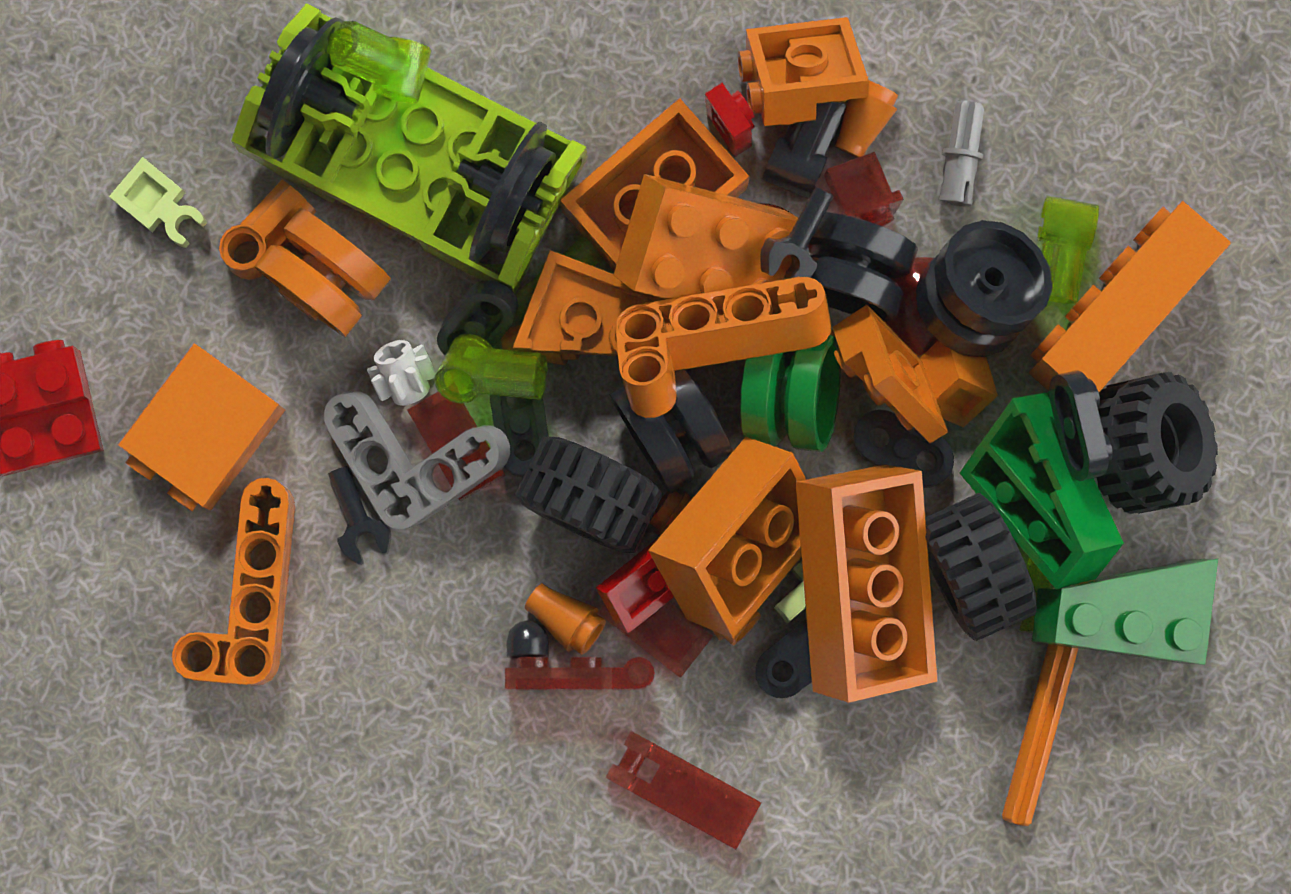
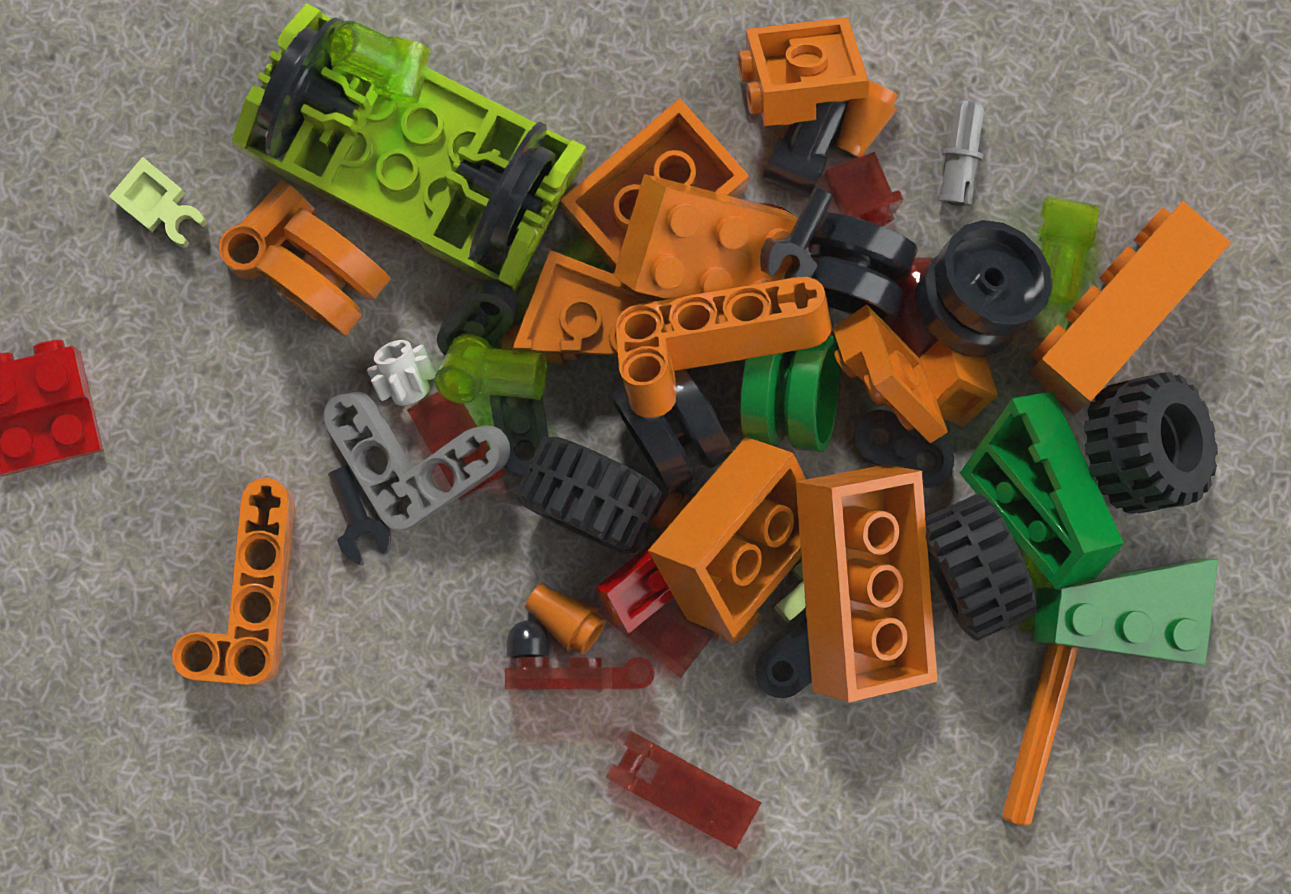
orange brick [118,343,285,512] -> none
red plate [705,82,755,157] -> none
black plate [1049,370,1113,481] -> none

